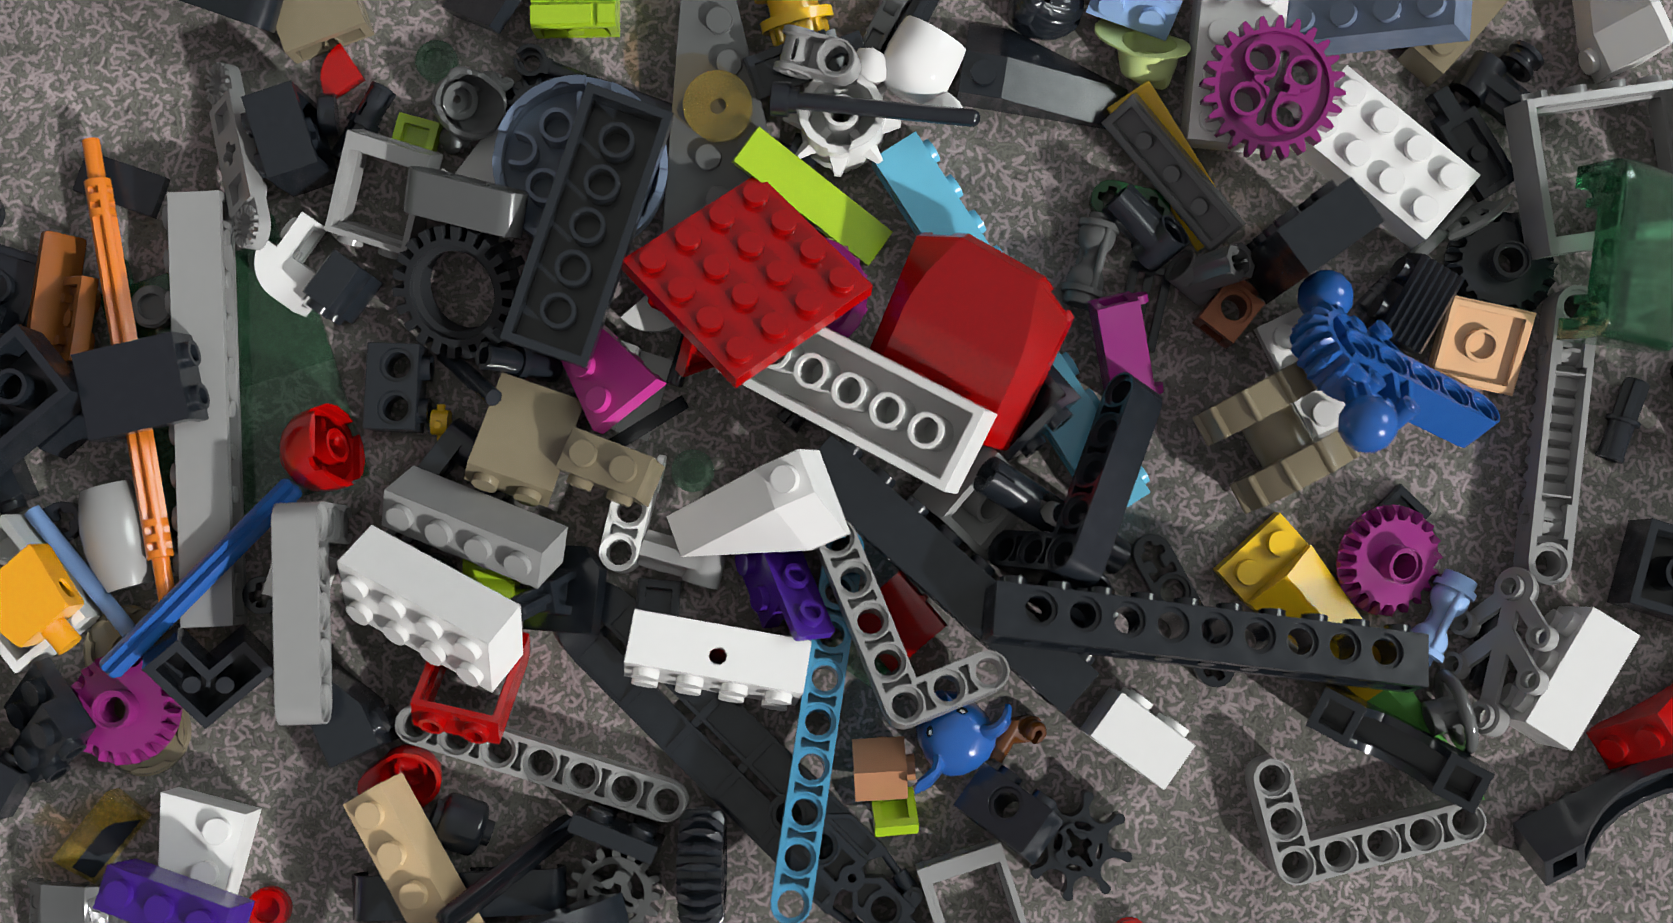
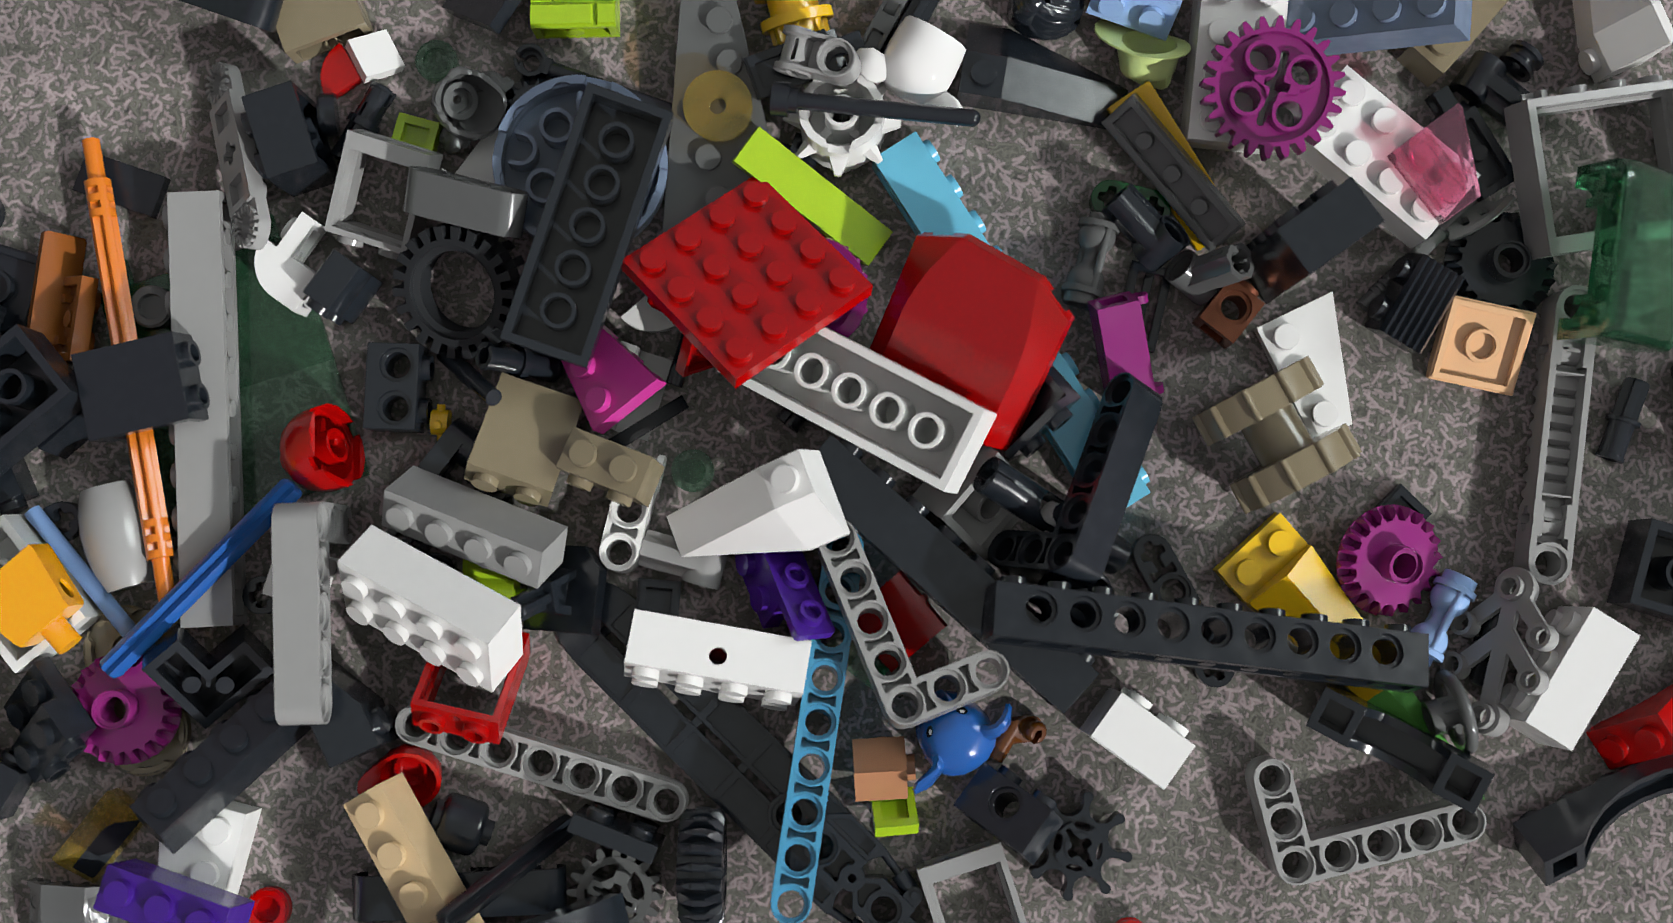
blue piece [1289,270,1501,453] -> none
none -> black brick [130,681,312,855]
none -> white tile [345,29,405,84]
none -> clear pink wing [1387,103,1481,225]

